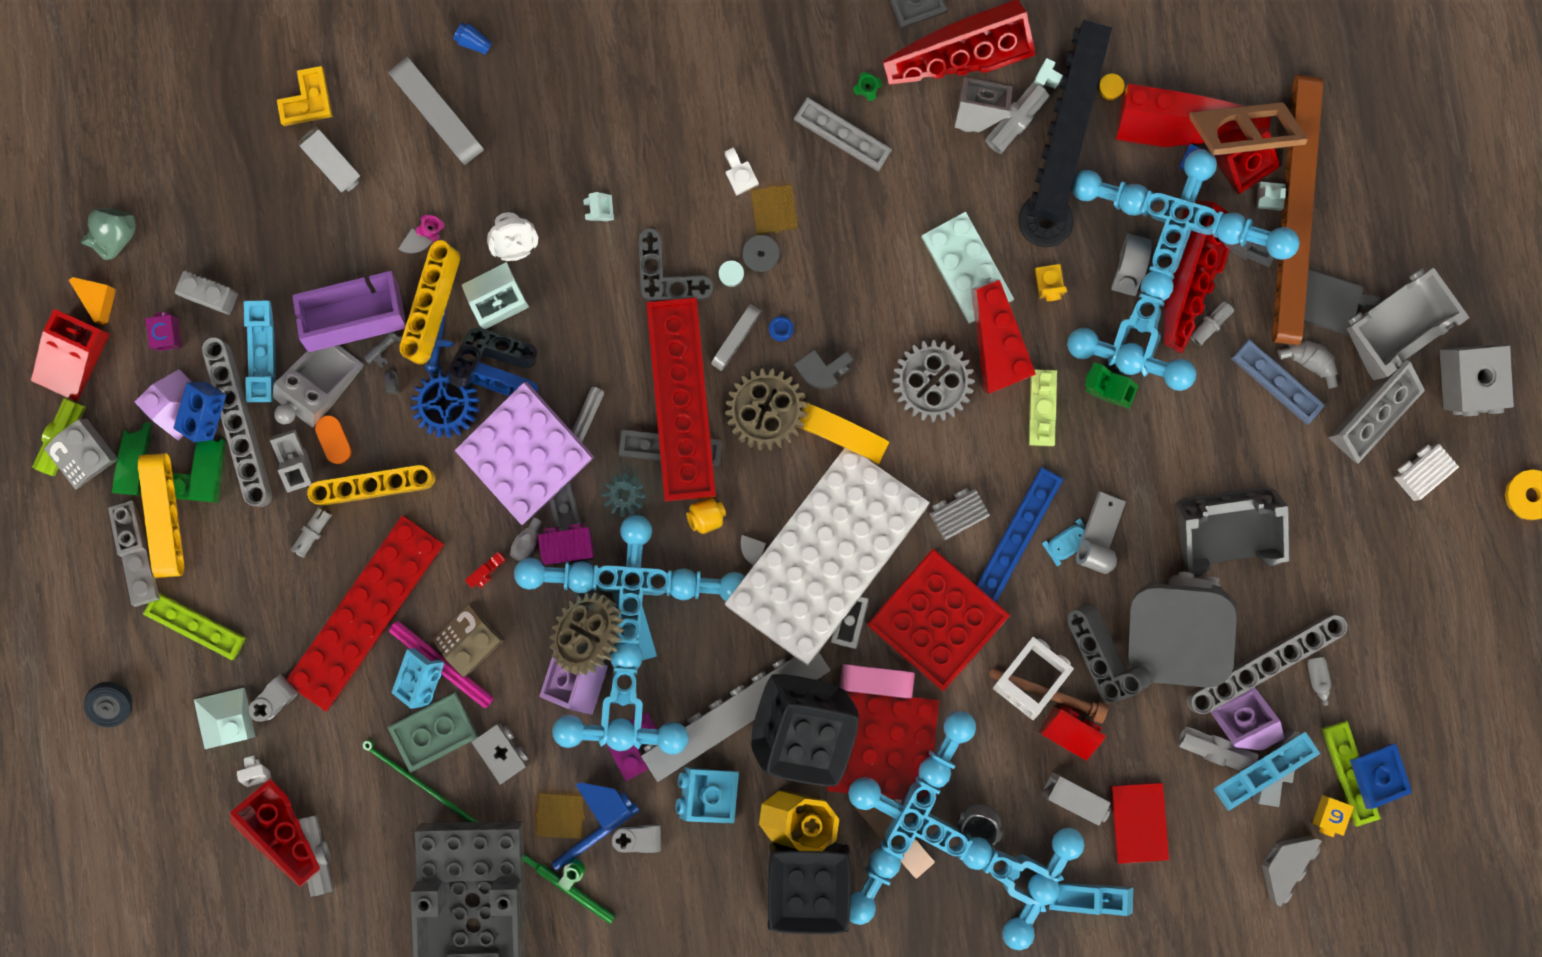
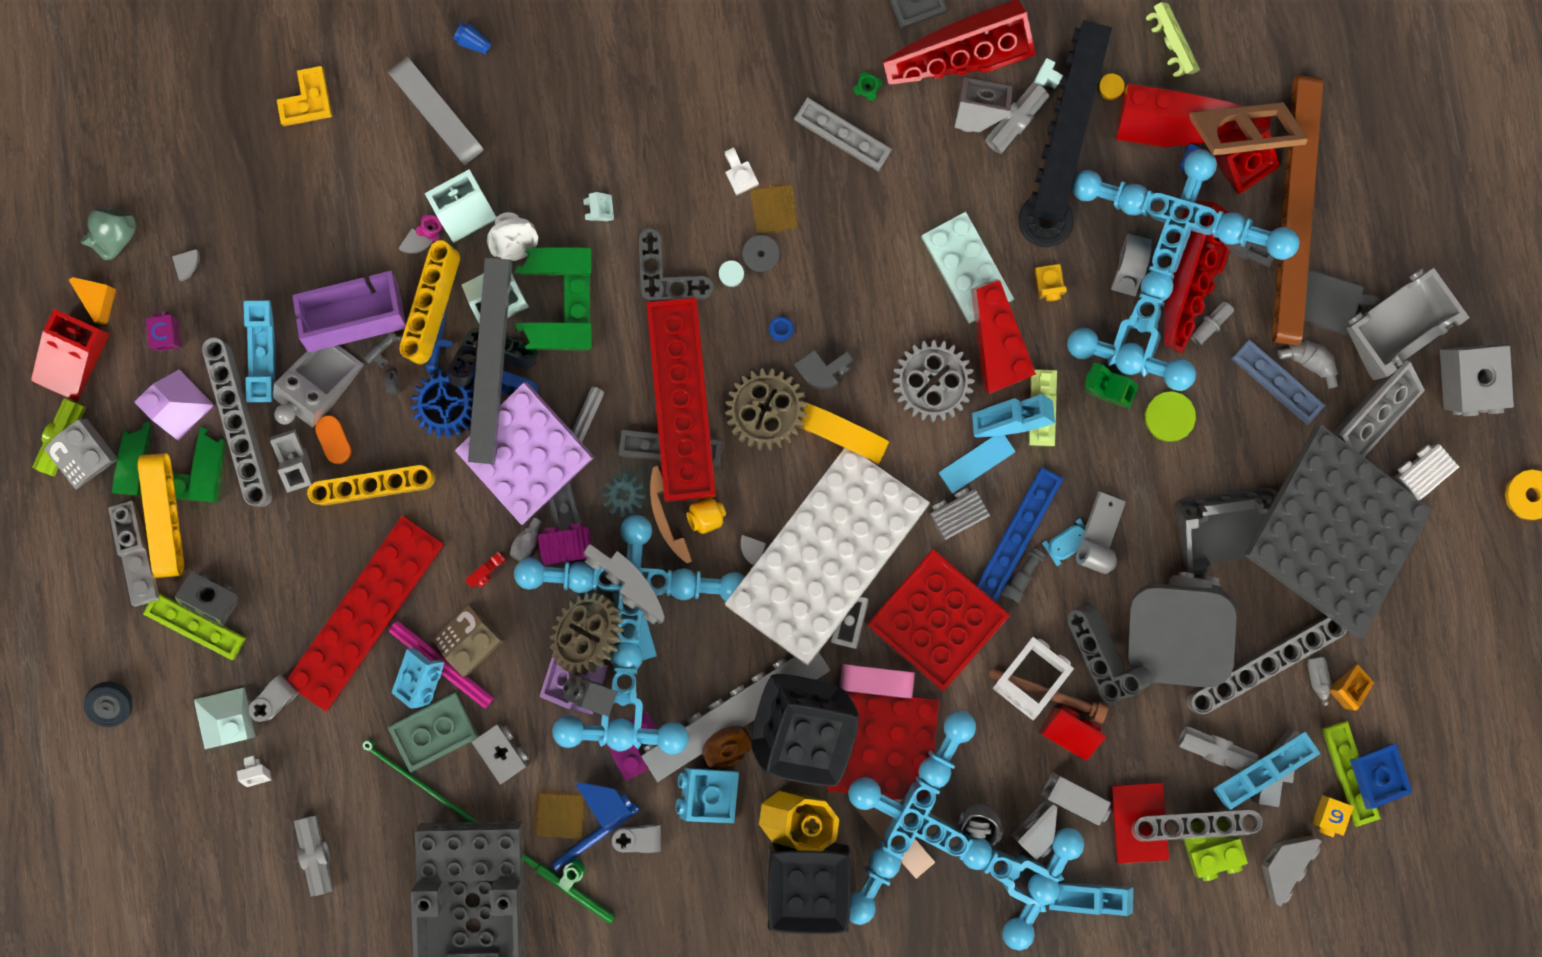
blue brick [173,381,226,442] -> none
light grey brick [175,271,238,315] -> none
red wedge [230,779,320,887] -> none
light grey pin [290,507,332,558] -> none
light grey slope [297,126,360,192] -> none
light grey beam [711,304,762,371] -> none
lavender slope [1210,687,1284,751] -> none
light aqua tile [1256,182,1286,211] -> none
none -> light grey tile [172,249,200,282]
none -> dark grey brick [175,571,239,627]
none -> light aqua slope [425,170,496,243]
none -> dark grey tile [468,258,512,464]
none -> green wedge [515,248,591,351]
none -> dark grey brick [562,673,618,717]
none -> light grey slope [584,544,665,624]
none -> medium nougat slope [650,466,693,564]
none -> reddish brown tile [702,726,751,769]
none -> medium azure tile [938,435,1016,494]
none -> light grey plate [965,820,991,838]
none -> medium azure slope [972,394,1055,437]
none -> dark grey piece [1001,548,1046,604]
none -> light grey slope [1011,799,1057,860]
none -> light grey beam [1131,810,1263,842]
none -> lime tile [1144,391,1196,442]
none -> yellowish green plate [1146,2,1200,77]
none -> lime plate [1183,817,1248,881]
none -> dark grey plate [1244,425,1432,638]
none -> light orange slope [1330,664,1374,711]

